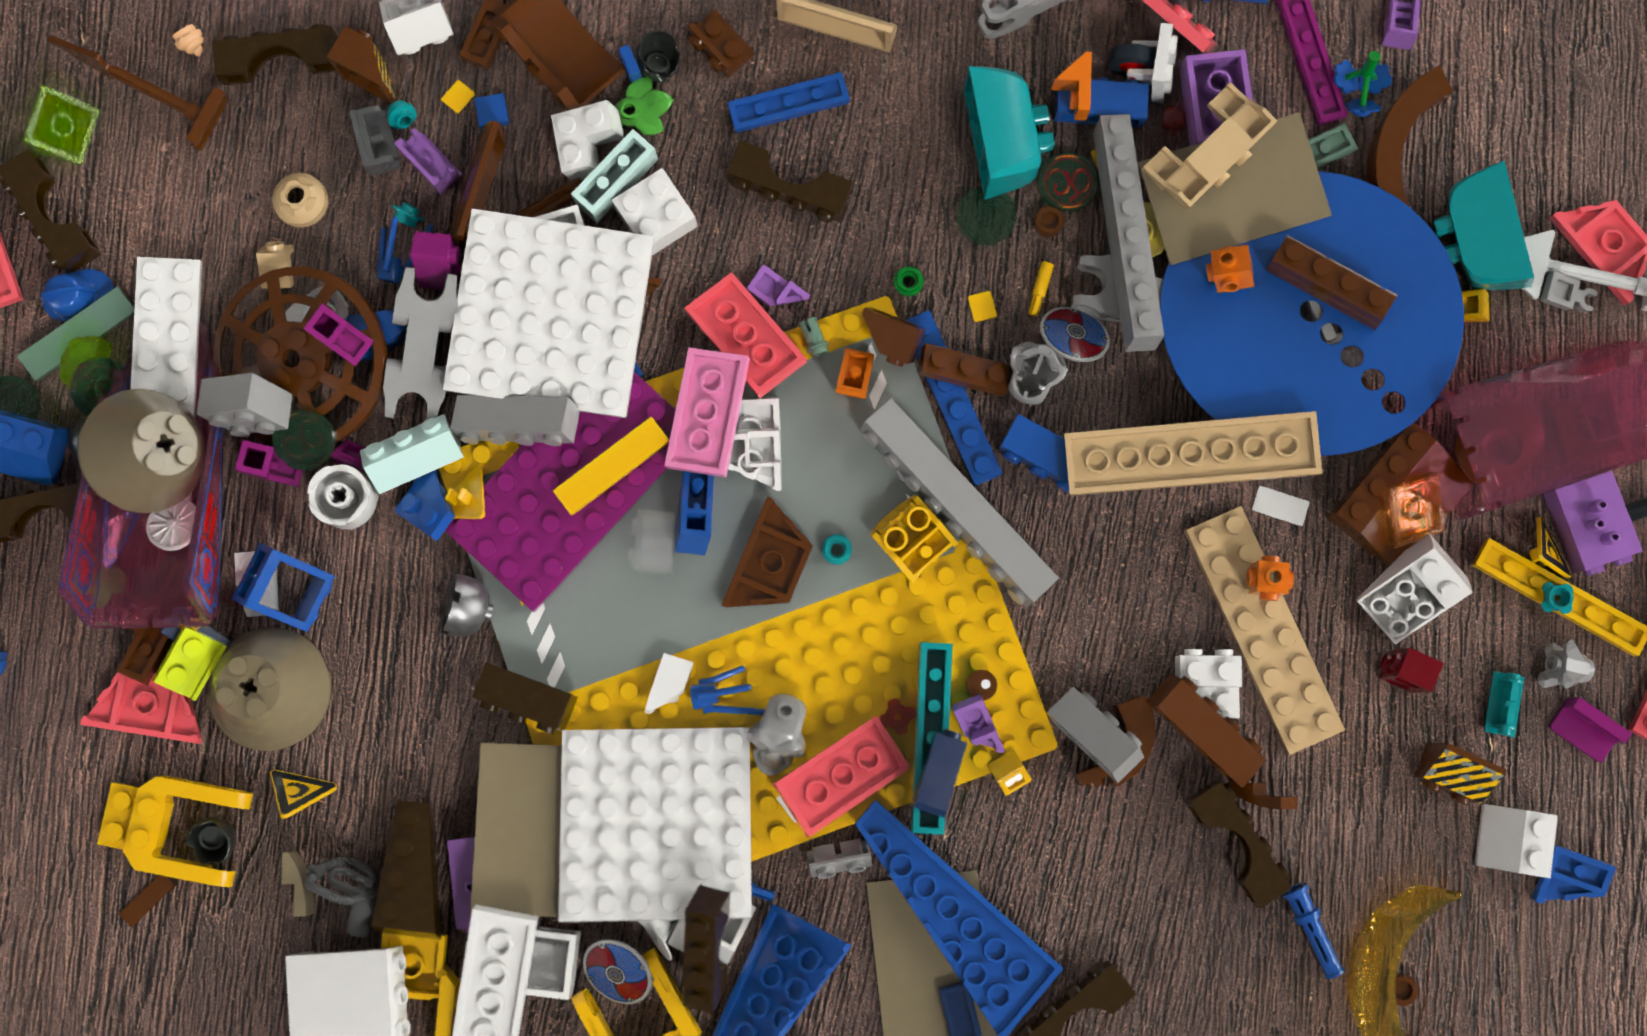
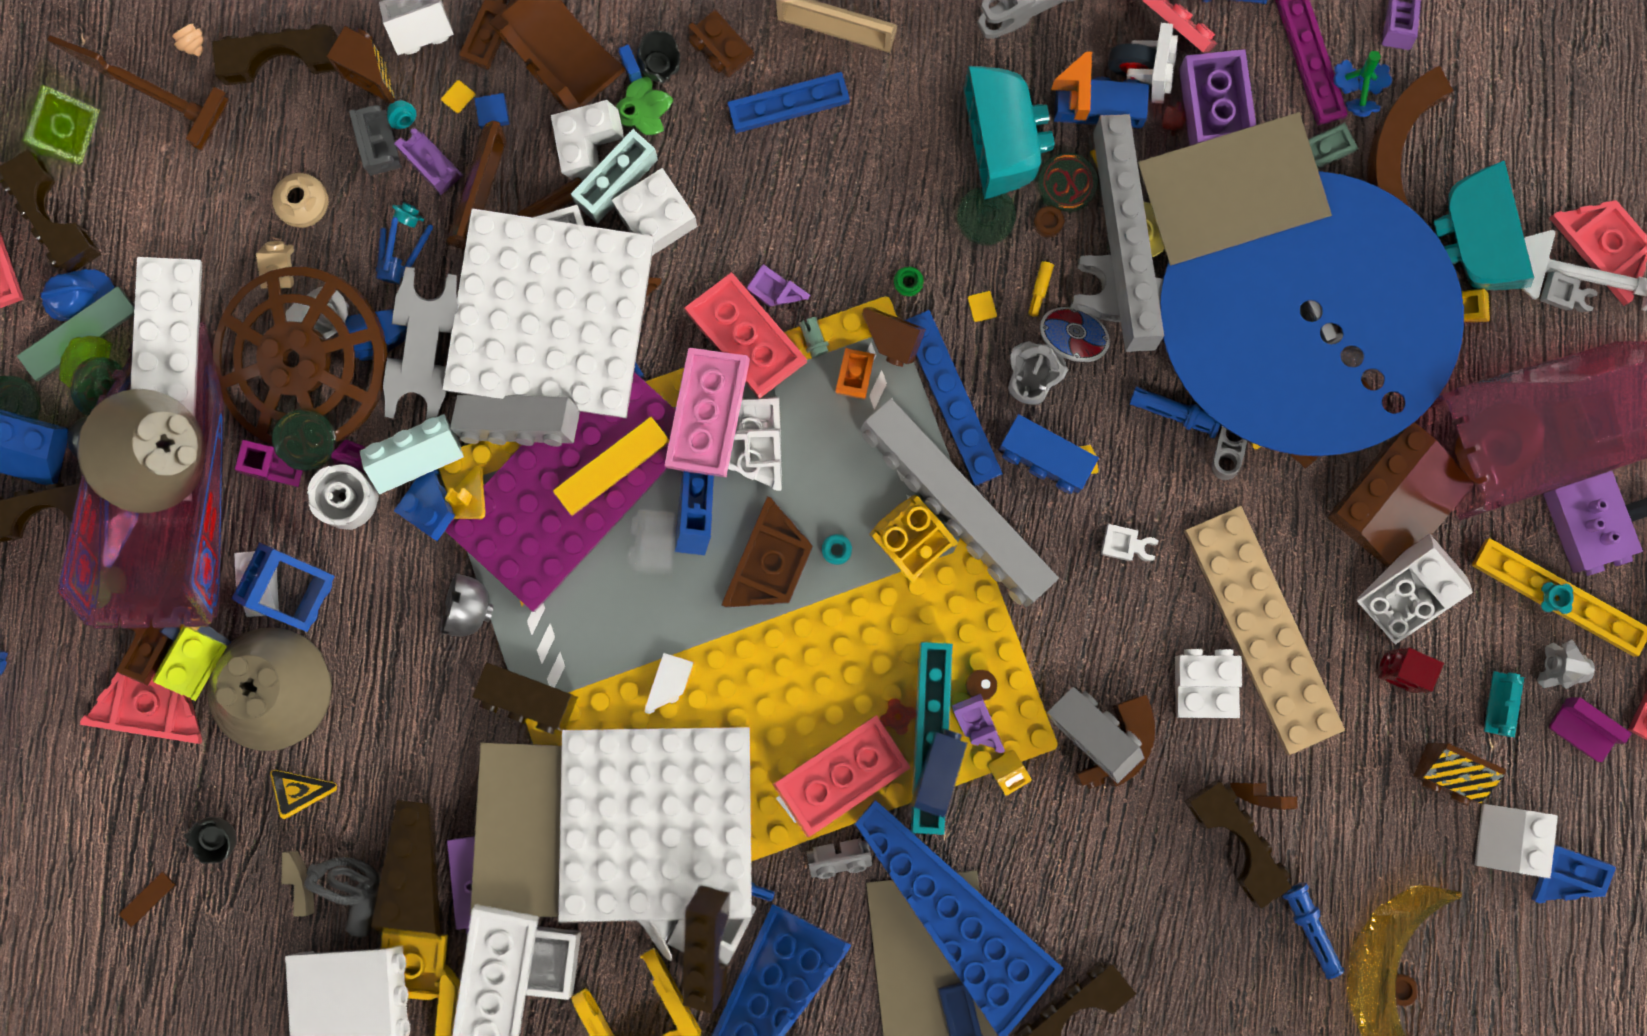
yellow plate [97,776,254,887] -> none
white wheel [146,500,202,551] -> none
light grey piece [196,373,293,437] -> none
magenta brick [303,304,374,366] -> none
magenta brick [410,231,463,290] -> none
shield [583,939,652,1004] -> none
blue plant [690,666,765,715] -> none
dark brown arch [727,140,853,223] -> none
light grey head [746,694,807,775] -> none
reddish brown plate [918,343,1010,397] -> none
tan plate [1064,411,1322,496] -> none
tan bracket [1141,82,1277,210] -> none
reddish brown brick [1146,674,1267,788] -> none
orange brick [1206,244,1255,293] -> none
orange brick [1246,556,1294,601] -> none
white sticker [1252,486,1310,526] -> none
reddish brown brick [1267,235,1397,330] -> none
clear orange tile [1382,471,1445,548] -> none
piece [1529,517,1571,579] -> none
none -> white plate [1101,524,1158,561]
none -> blue pin [1129,386,1221,439]

